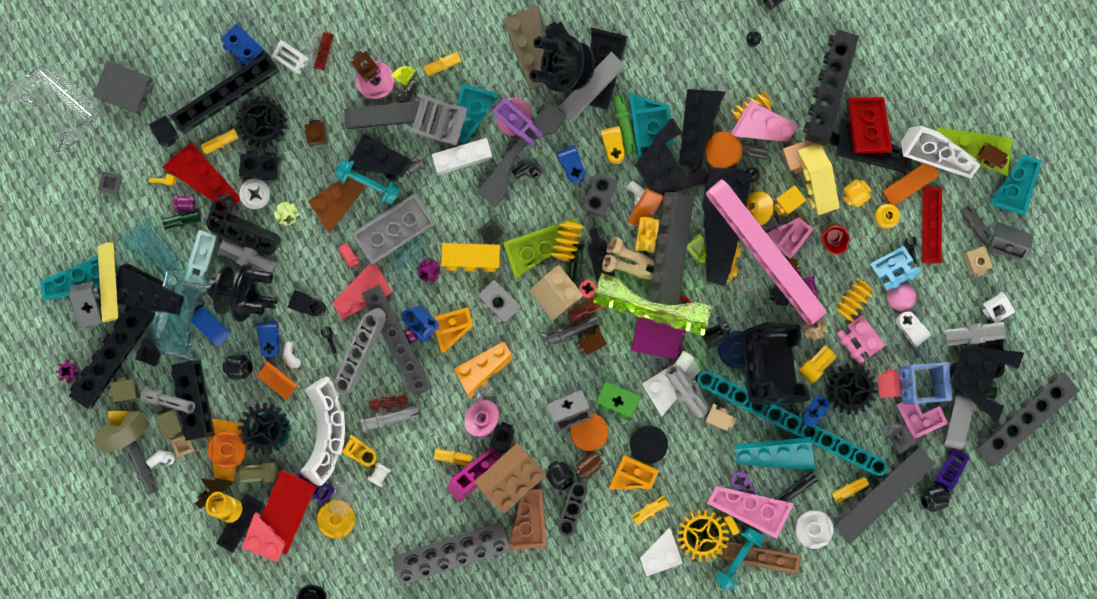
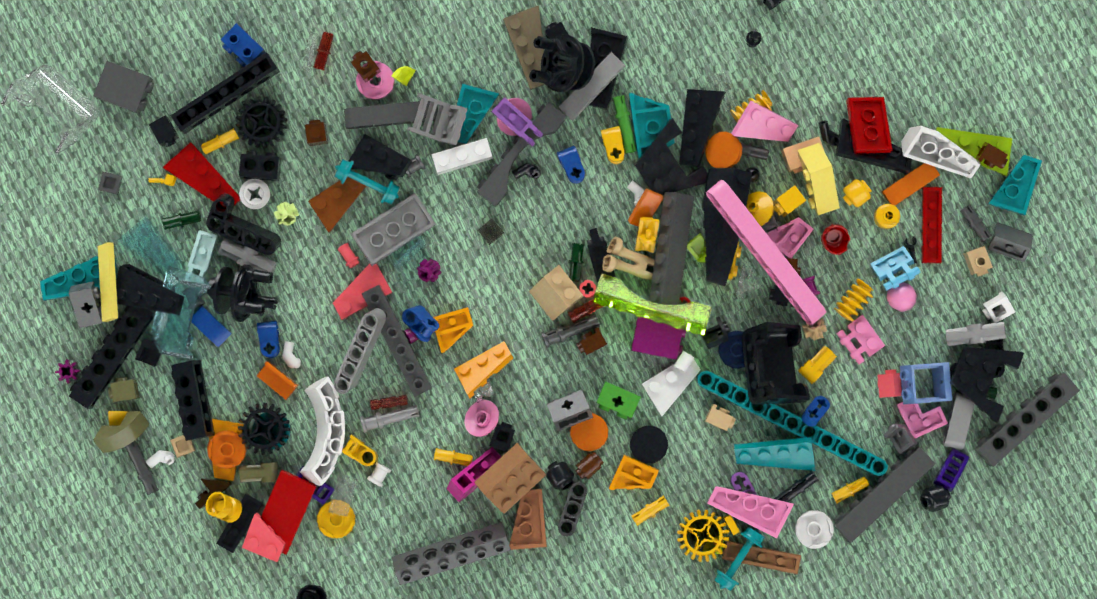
light grey pin [141,386,195,414] -> none
olive brick [153,408,182,439] -> none
magenta bush [173,194,195,212] -> none
black head [223,354,253,380] -> none
white tile [272,40,309,74] -> none
black piece [287,290,326,317] -> none
black hand [321,327,337,354] -> none
clear smoke arm [395,79,419,103] -> none
yellow axle [424,51,462,76] -> none
yellow brick [441,243,500,273] -> none
light grey brick [478,280,521,323] -> none
lime wing [503,218,582,279] -> none
yellow piece [550,220,584,262] -> none
dark grey brick [581,173,618,218] -> none
white wing [640,528,683,576] -> none
light grey piece [665,364,710,418] -> none
black brick [803,29,859,146] -> none
black gear [826,363,878,415] -> none
white piece [896,312,931,348] -> none

